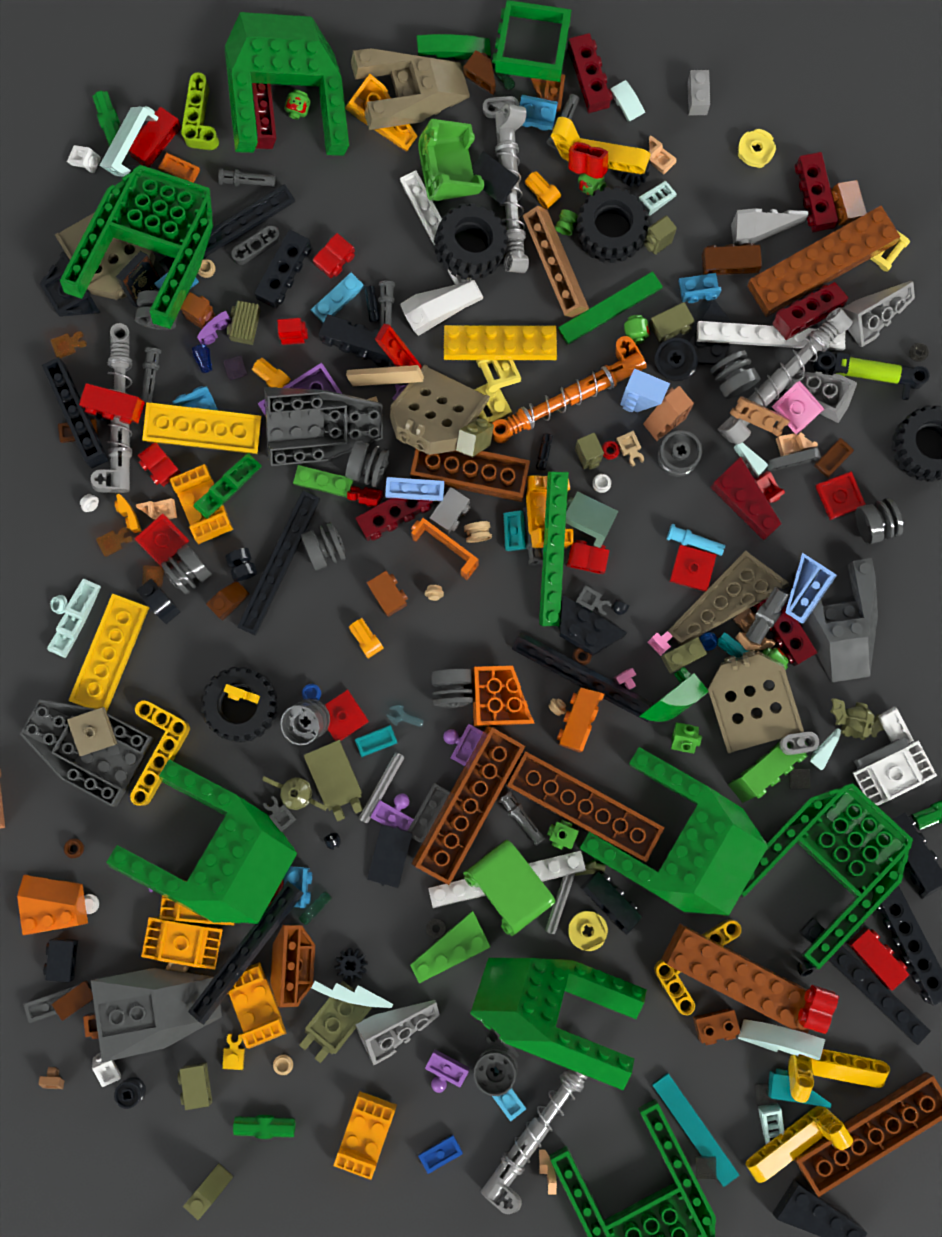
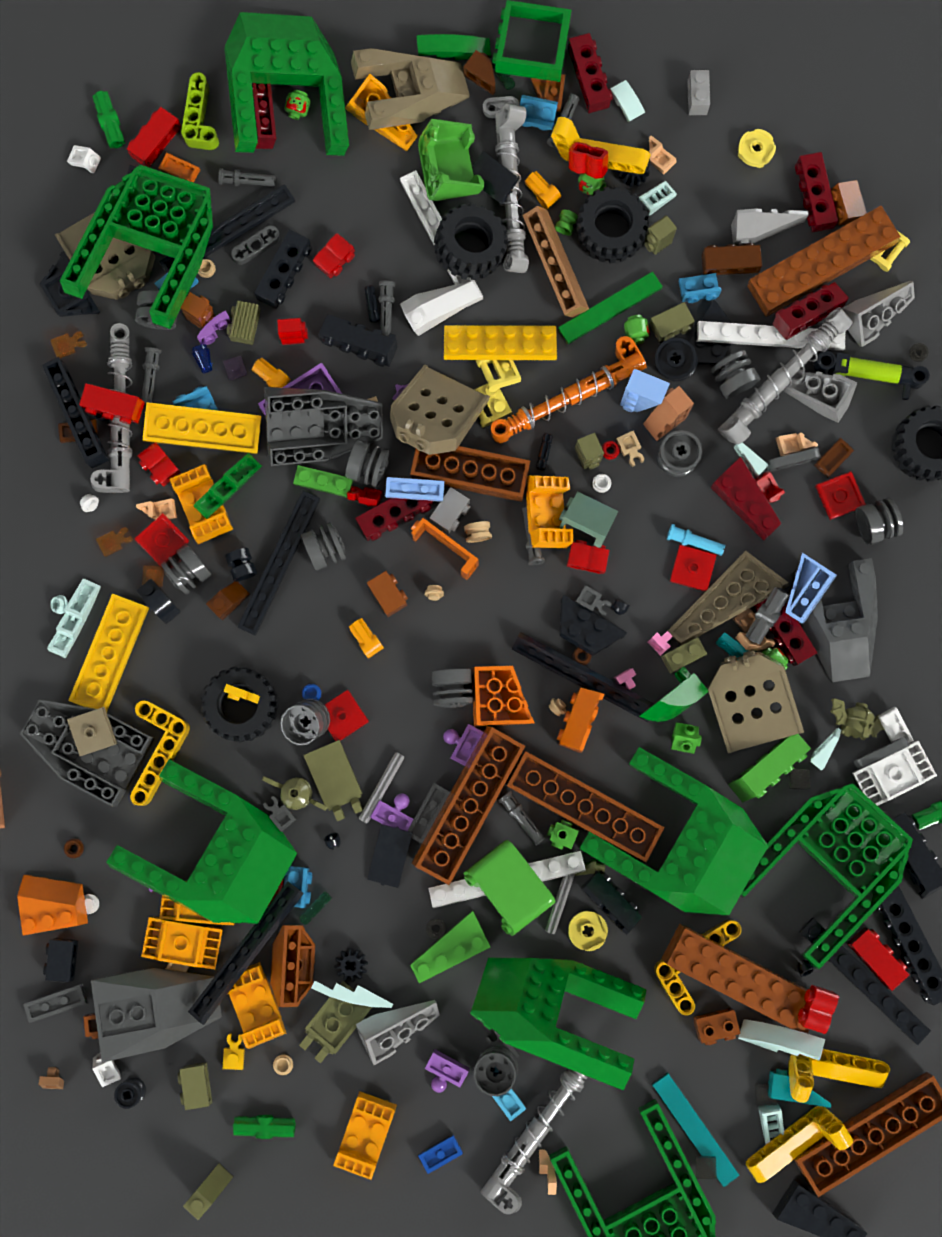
reddish brown tile [51,980,93,1021] -> none
light aqua panel [99,106,158,177] -> none
light orange slope [115,494,142,533] -> none
black container [116,250,160,307] -> none
medium azure plate [311,273,364,323] -> none
tan tile [346,365,424,386] -> none
teal tile [355,725,398,757] -> none
red plate [375,324,422,370] -> none
clear light blue bar [387,705,423,727] -> none
olive brick [456,418,494,457] -> none
teal plate [503,510,526,551] -> none
green plate [539,471,569,626] -> none
blue plate [699,632,718,651] -> none
medium nougat plate [730,396,790,437] -> none
bright pink plate [772,381,824,435] -> none
light grey plate [780,732,819,755] -> none

